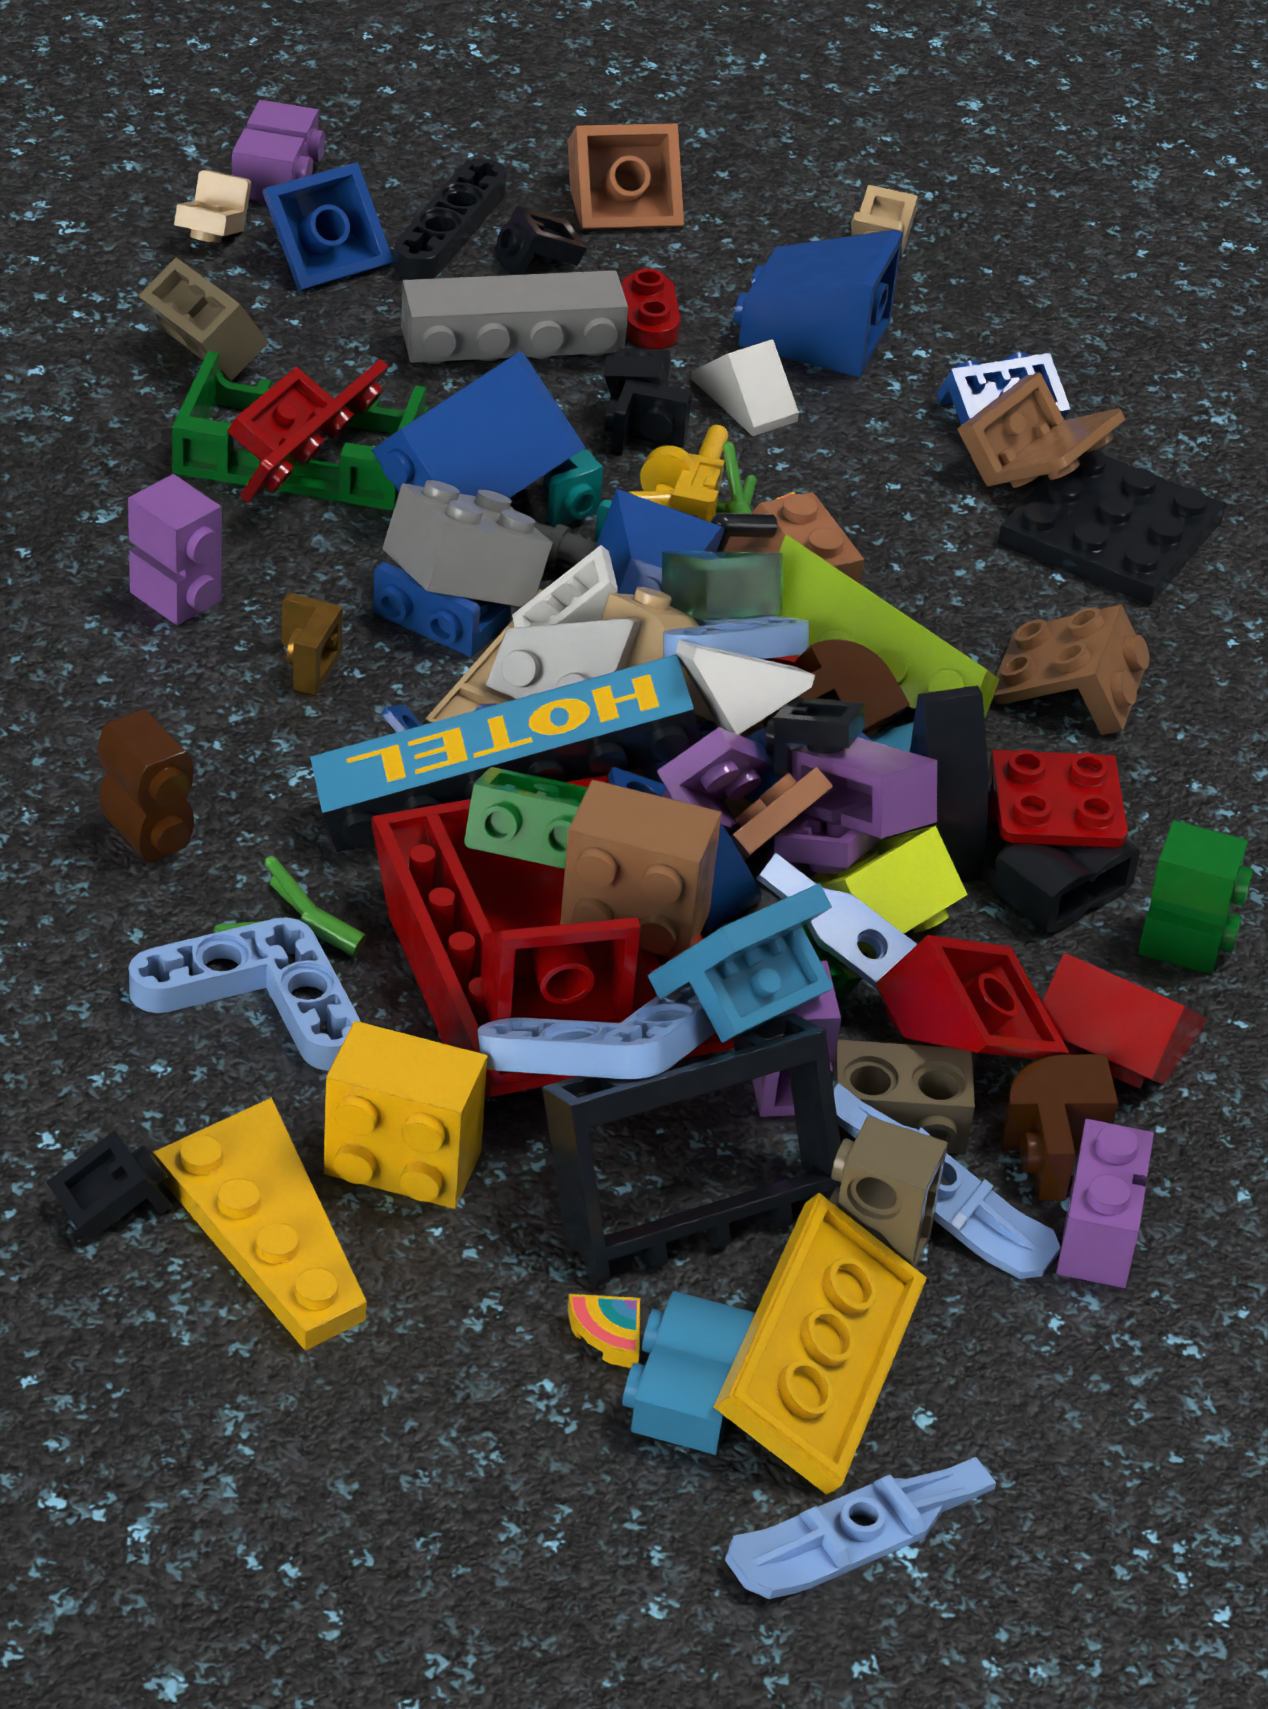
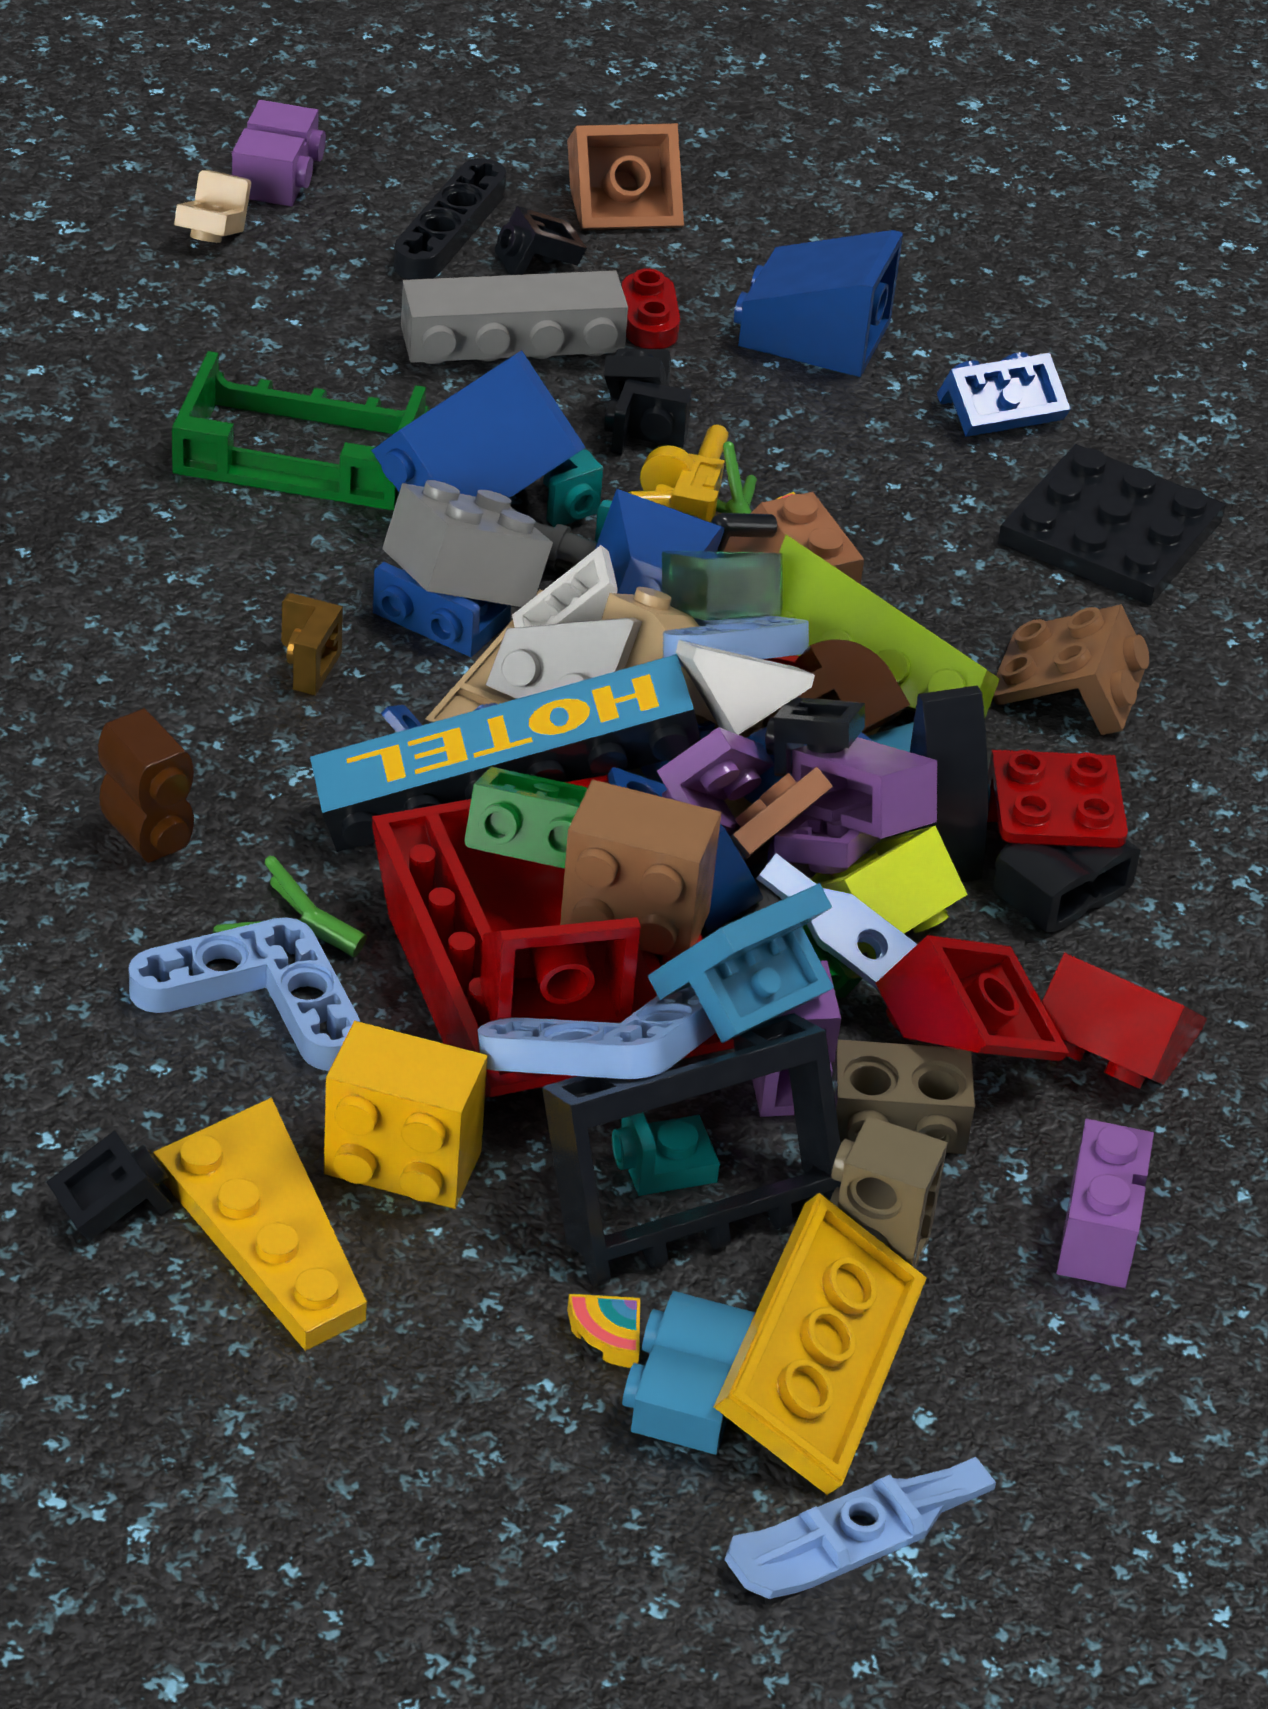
medium lavender piece [128,474,222,626] -> none
dark tan brick [138,257,269,381] -> none
red bracket [227,359,389,503] -> none
blue slope [262,162,394,292] -> none
white slope [692,339,799,436] -> none
light blue piece [833,1083,1061,1279] -> none
tan bracket [851,185,918,258] -> none
medium nougat bracket [957,372,1125,487] -> none
reddish brown brick [1000,1054,1118,1201] -> none
green brick [1138,820,1254,975] -> none
none -> teal bracket [612,1112,720,1196]

